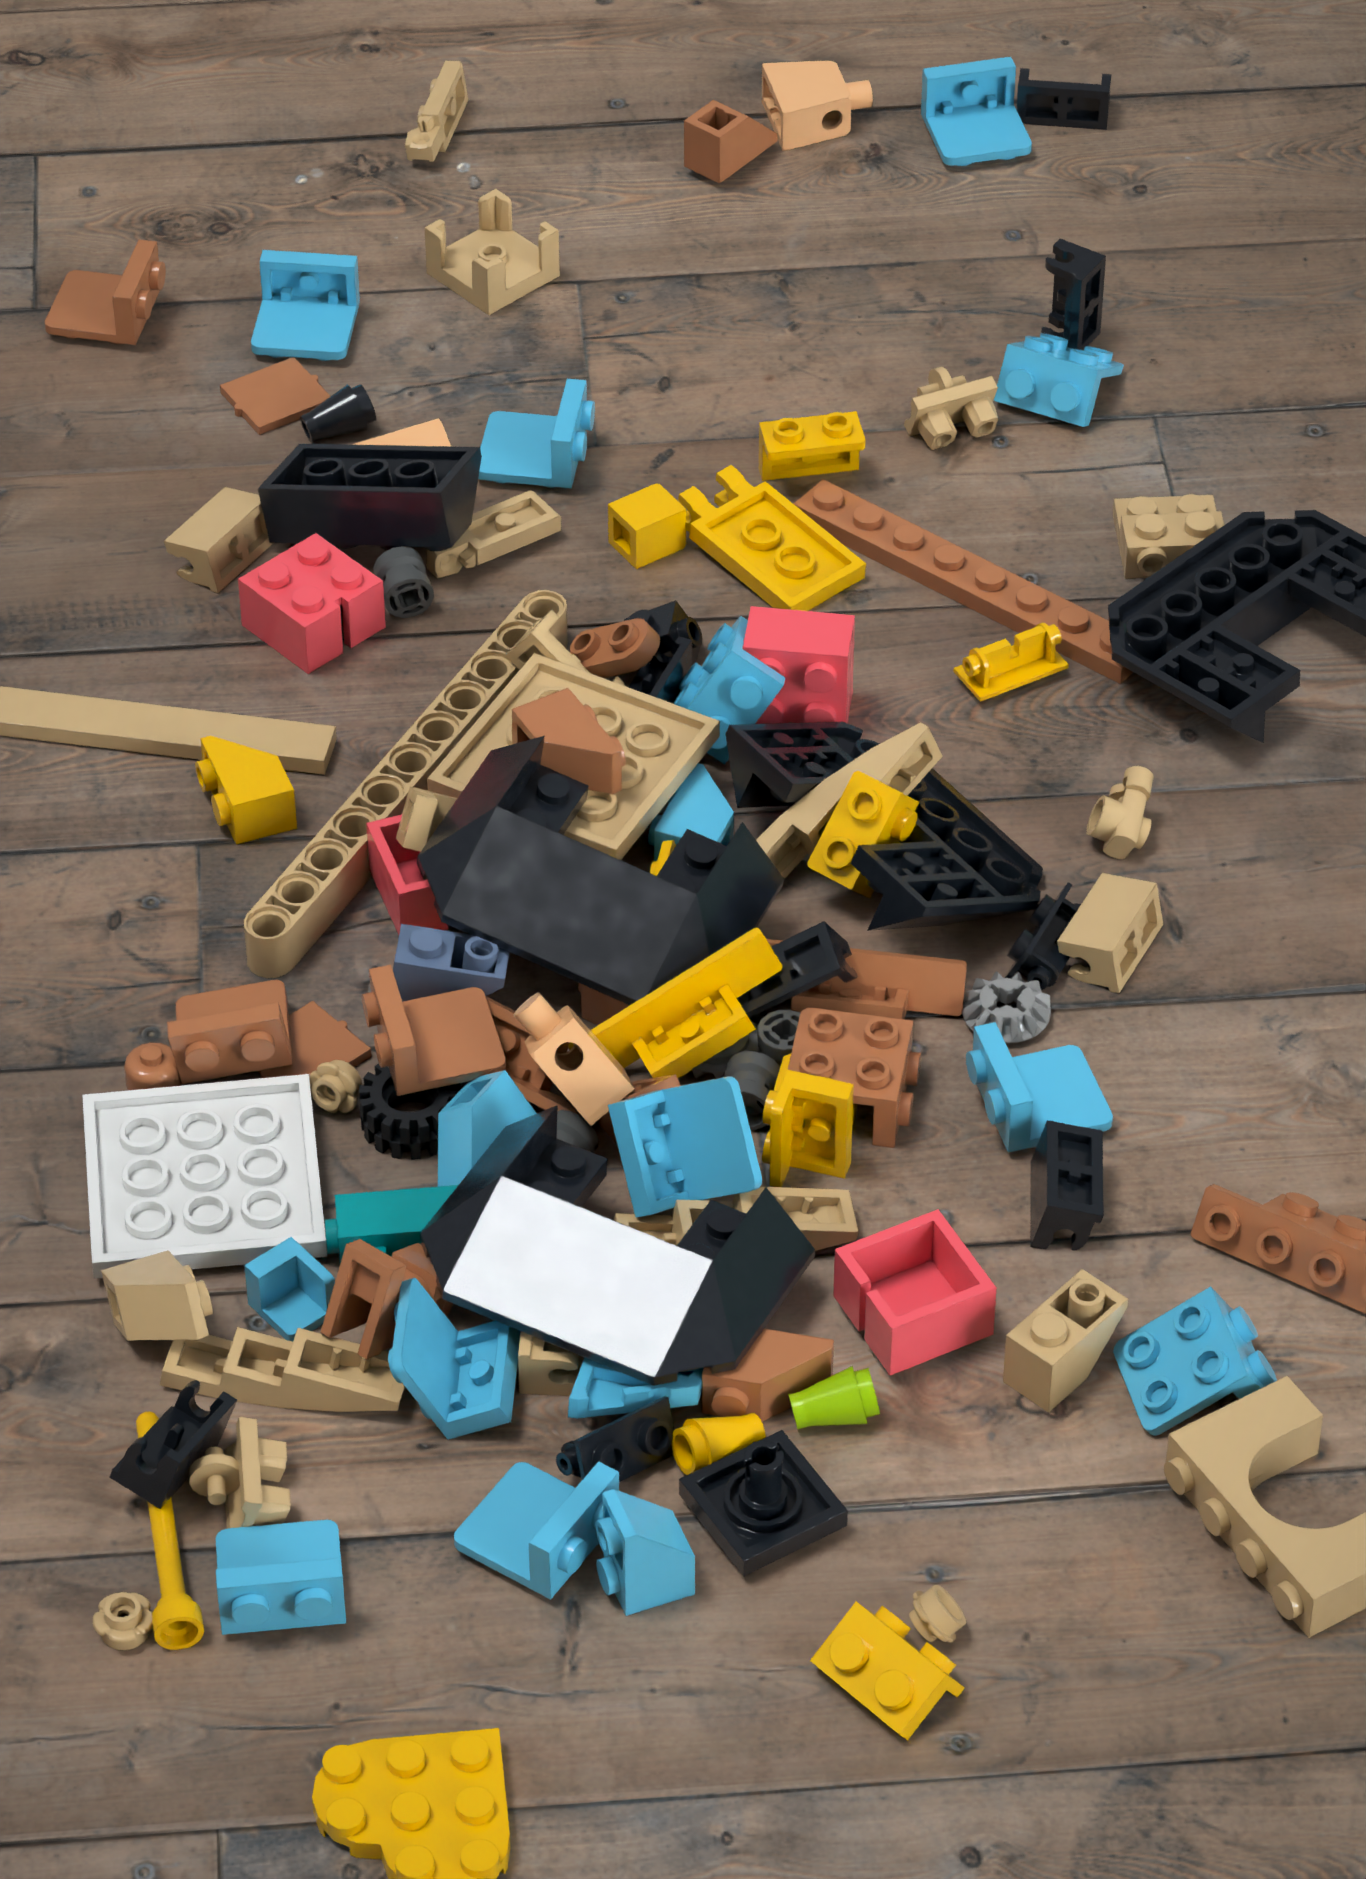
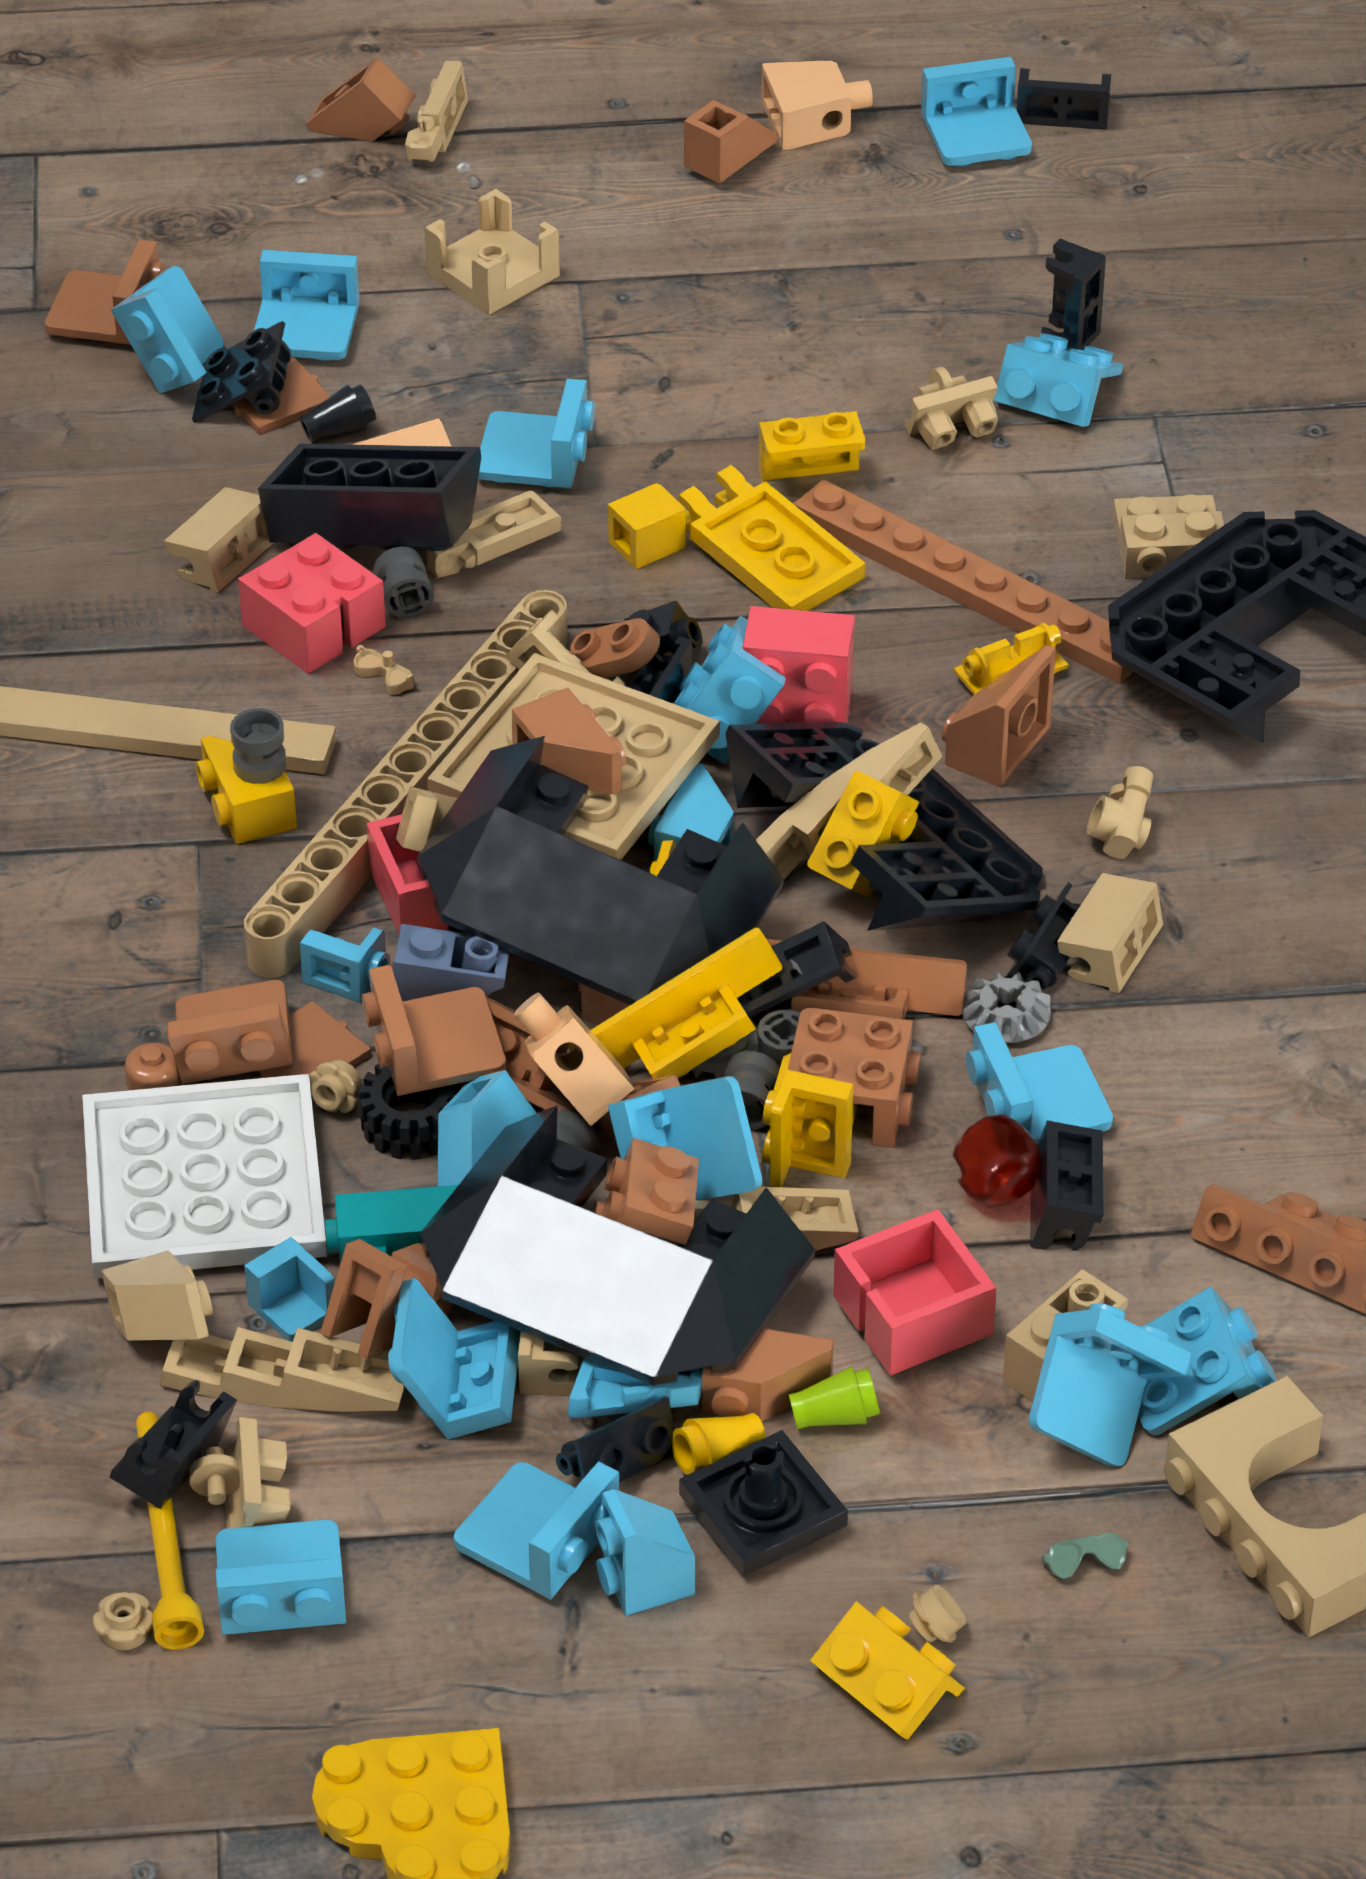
none -> medium azure bracket [111,266,224,393]
none -> black hinge [192,321,291,423]
none -> dark grey wheel [230,708,286,784]
none -> medium azure bracket [300,927,390,1003]
none -> nougat slope [305,57,416,142]
none -> tan piece [353,645,414,695]
none -> nougat bracket [592,1138,699,1245]
none -> nougat slope [942,645,1056,787]
none -> clear red hair [953,1114,1042,1208]
none -> medium azure bracket [1029,1303,1191,1467]
none -> sand green piece [1041,1533,1128,1580]

